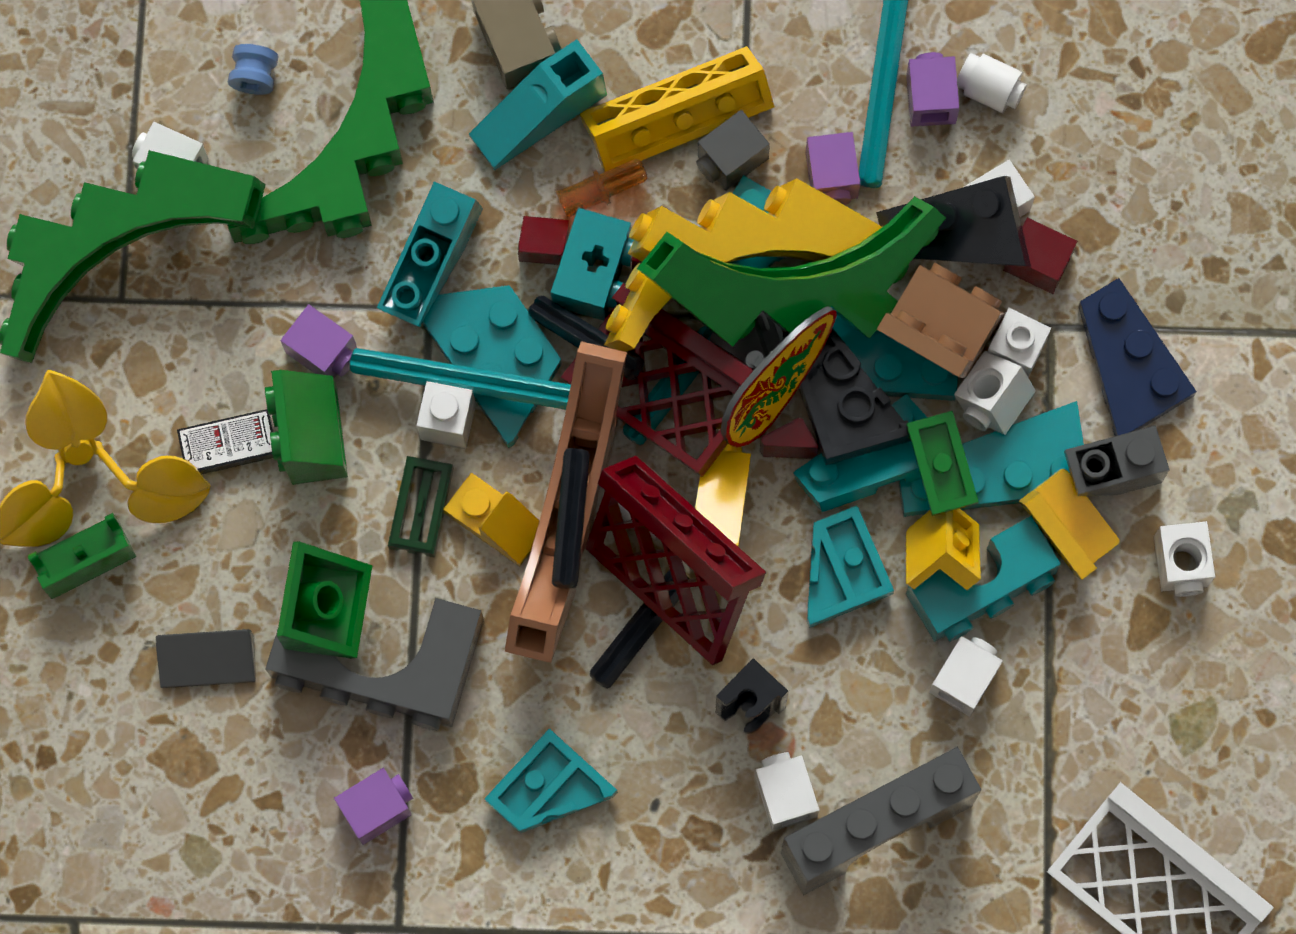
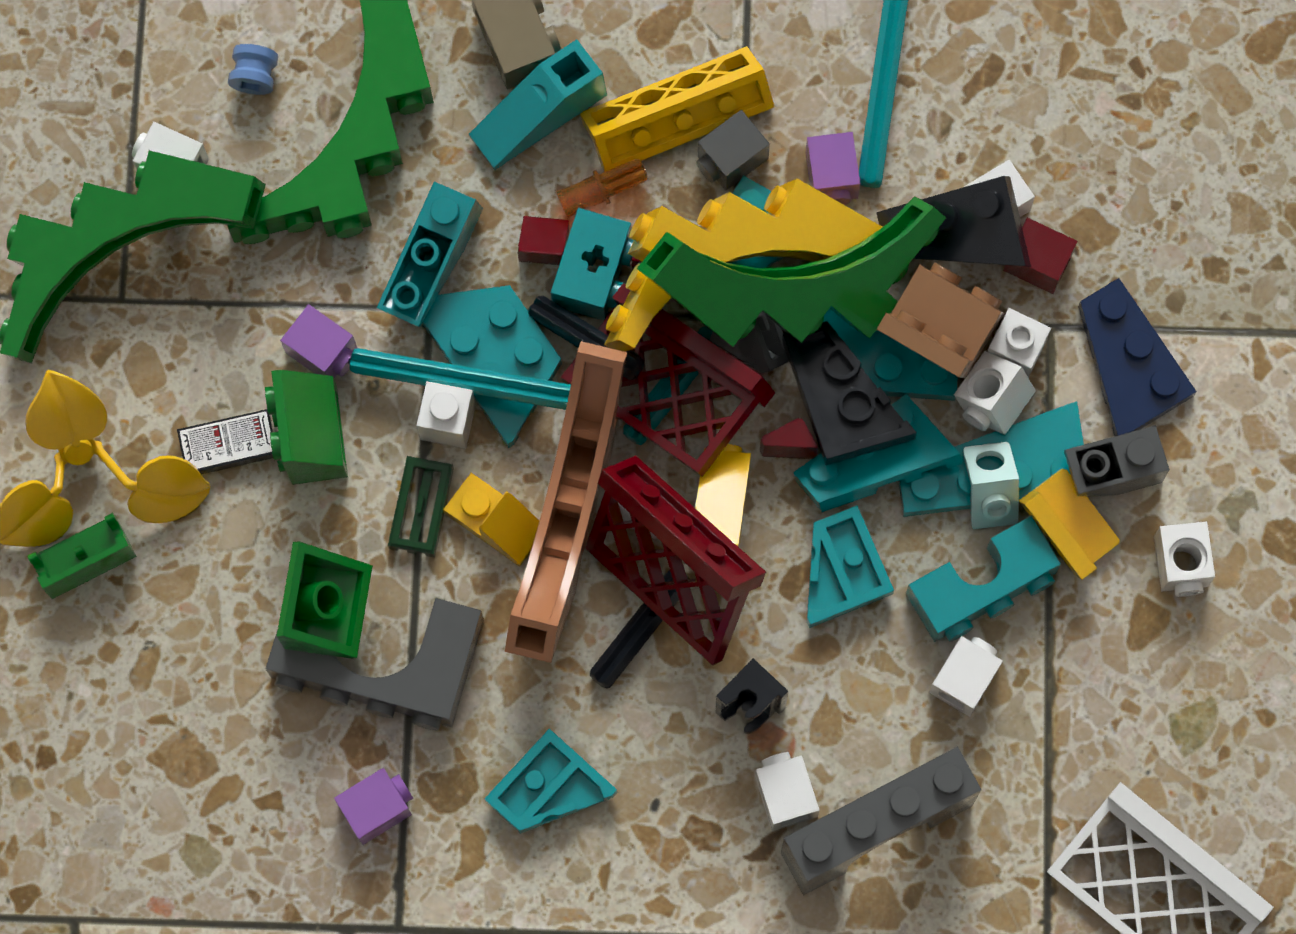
dark grey slope [156,629,256,688] -> none
black axle [552,448,590,589] -> none
shield [721,306,837,448] -> none
medium lavender brick [906,52,959,127] -> none
green plate [906,410,979,516] -> none
yellow panel [906,509,981,590] -> none
white brick [957,53,1027,114] -> none
none -> light aqua bracket [963,442,1019,529]

